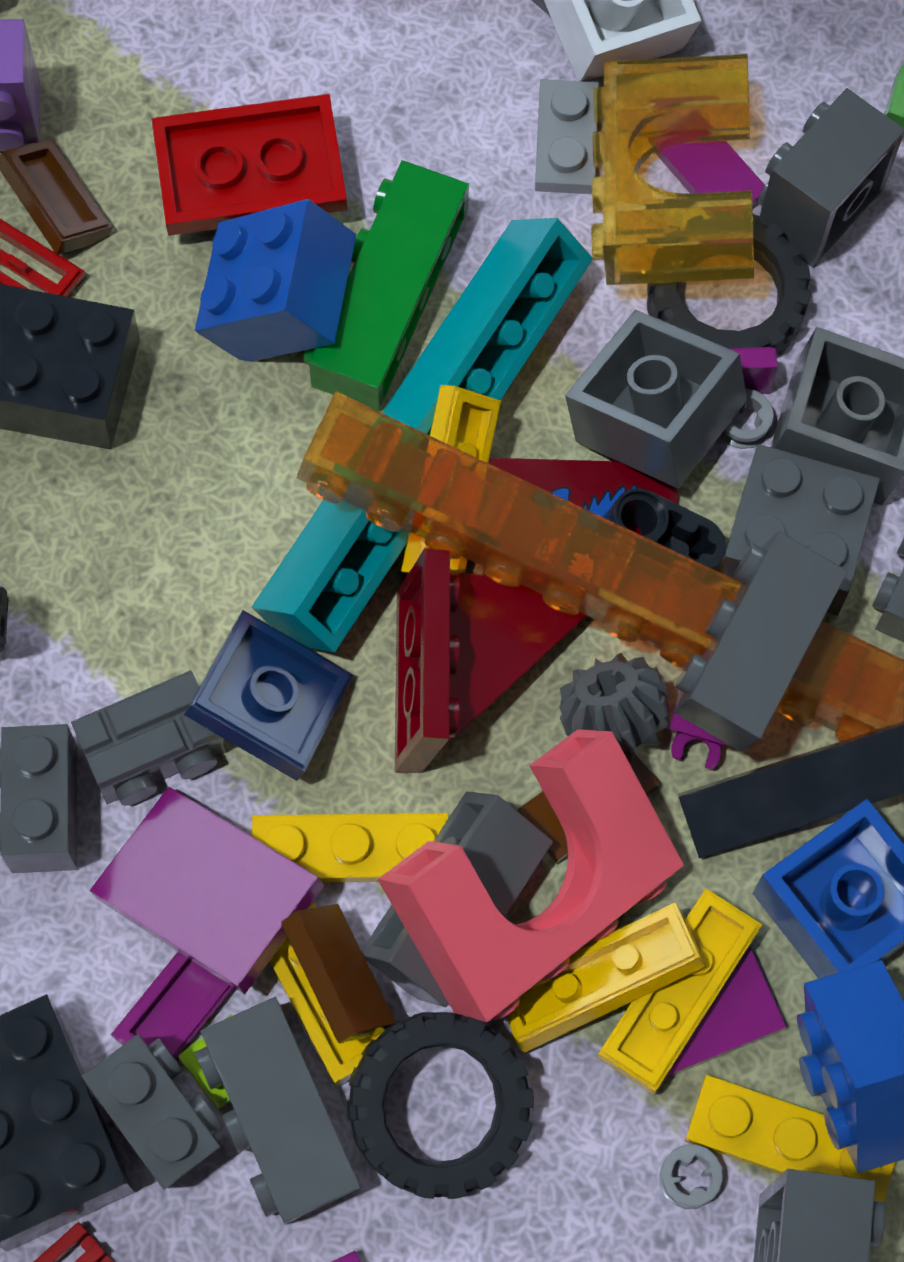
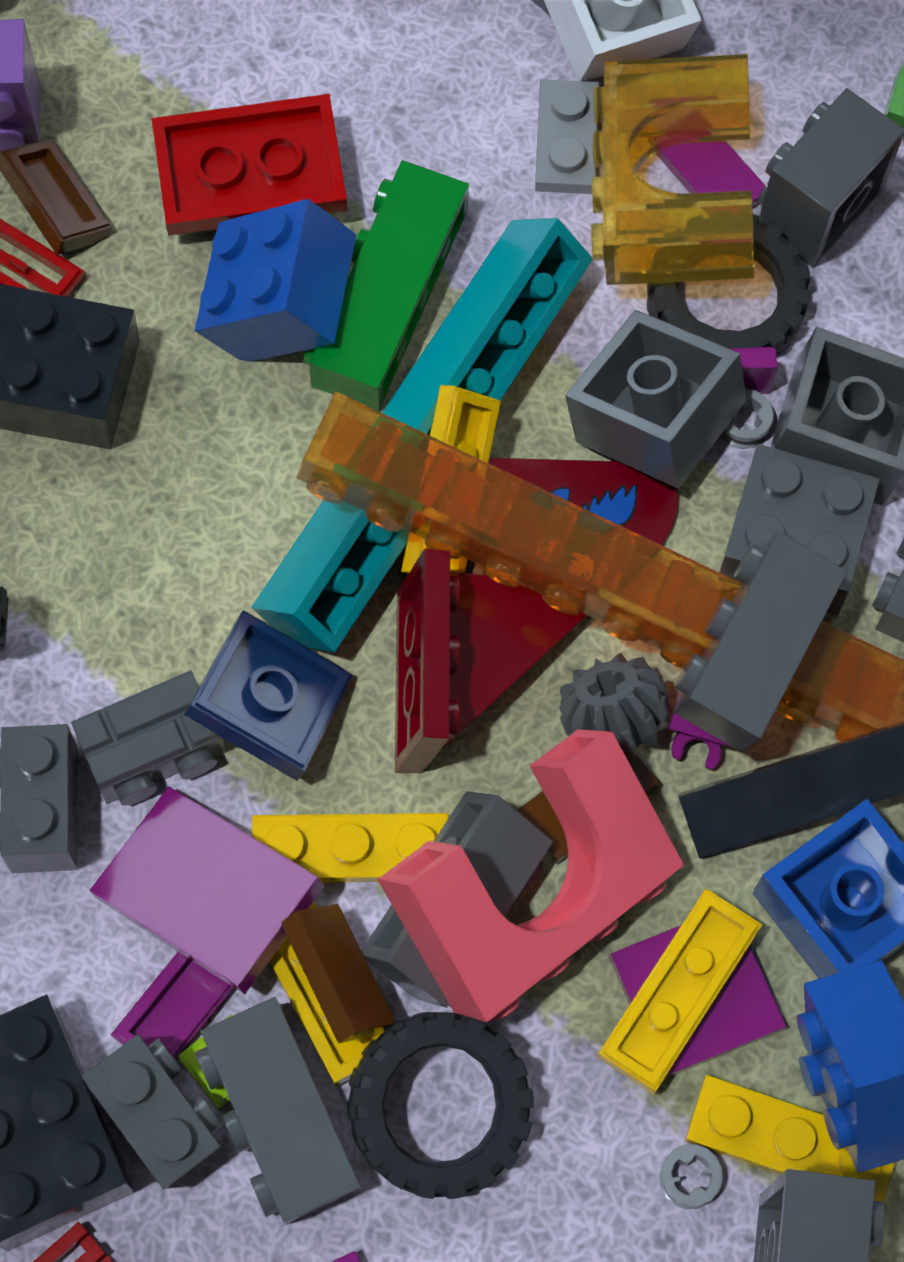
yellow tile [506,902,706,1053] -> none
black beam [595,488,726,591] -> none

